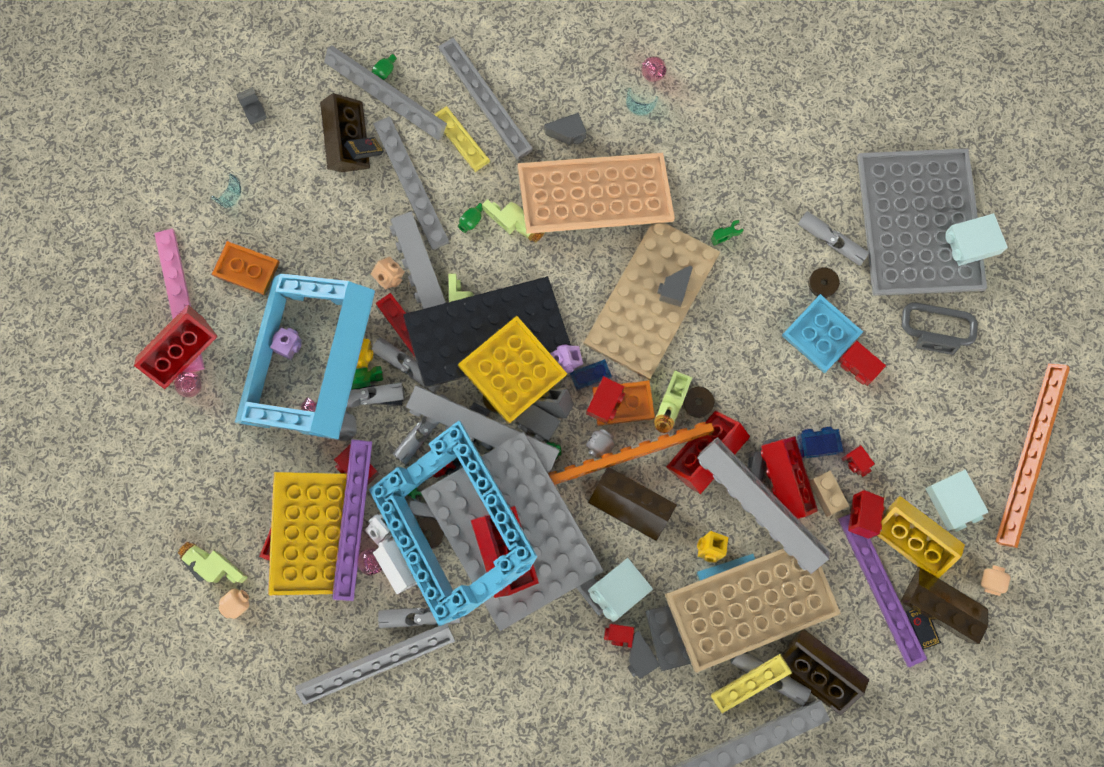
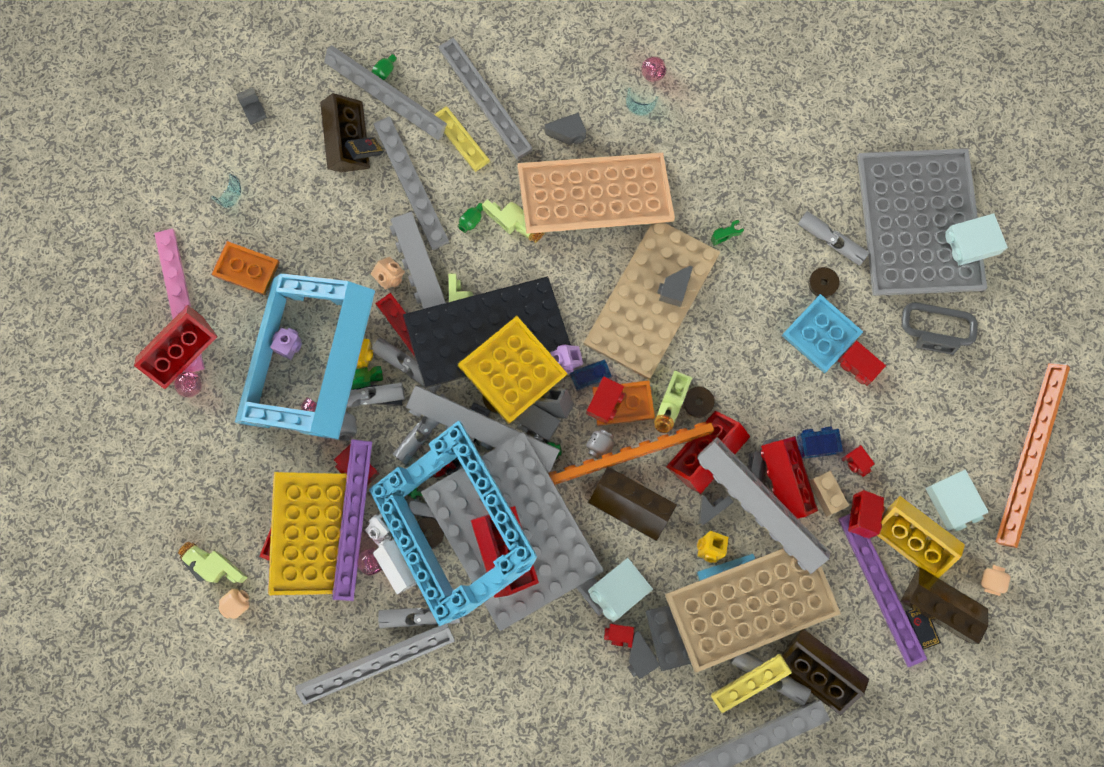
none -> dark grey slope [698,495,734,527]

